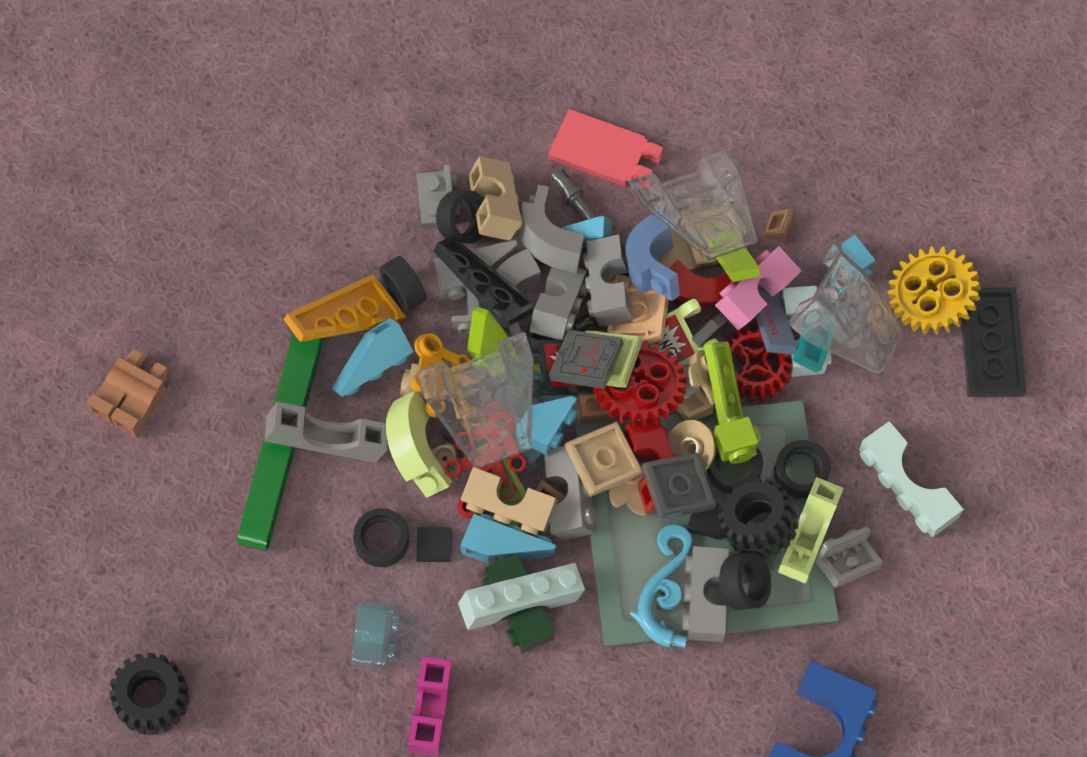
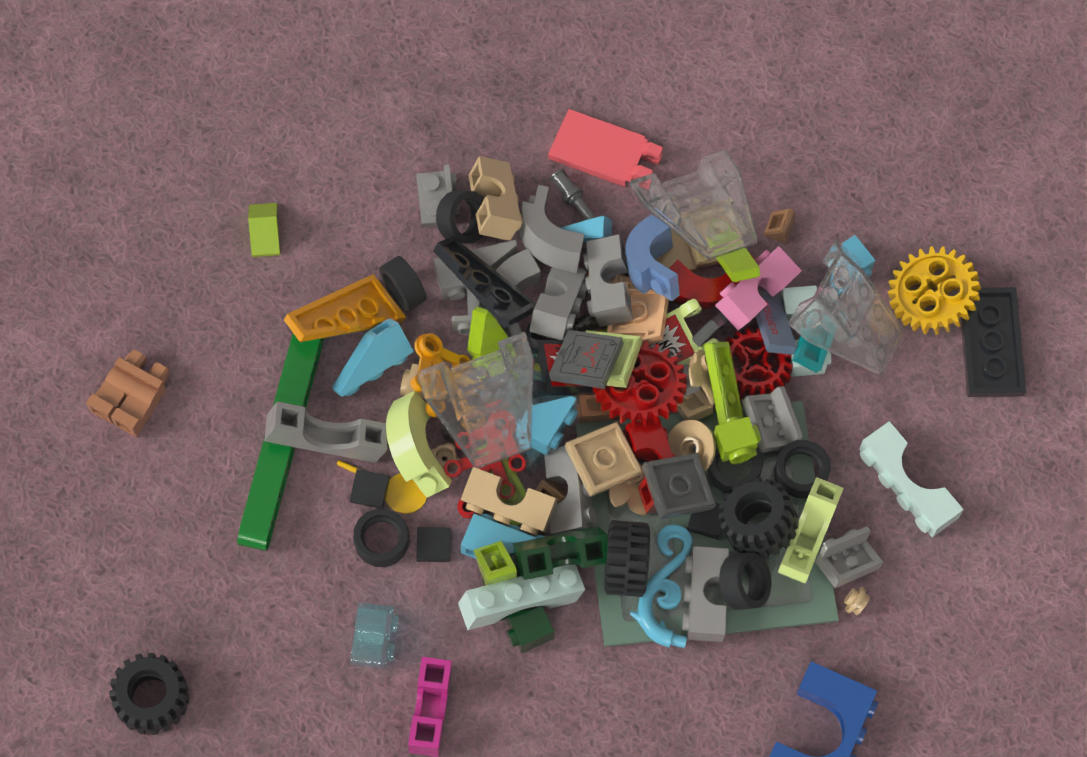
none -> lime slope [248,203,280,257]
none -> yellow piece [337,460,427,514]
none -> black piece [350,469,390,509]
none -> lime slope [473,541,517,585]
none -> dark green arch [512,526,608,580]
none -> black tyre [604,520,651,597]
none -> light grey bracket [742,386,803,453]
none -> tan plate [844,587,870,615]

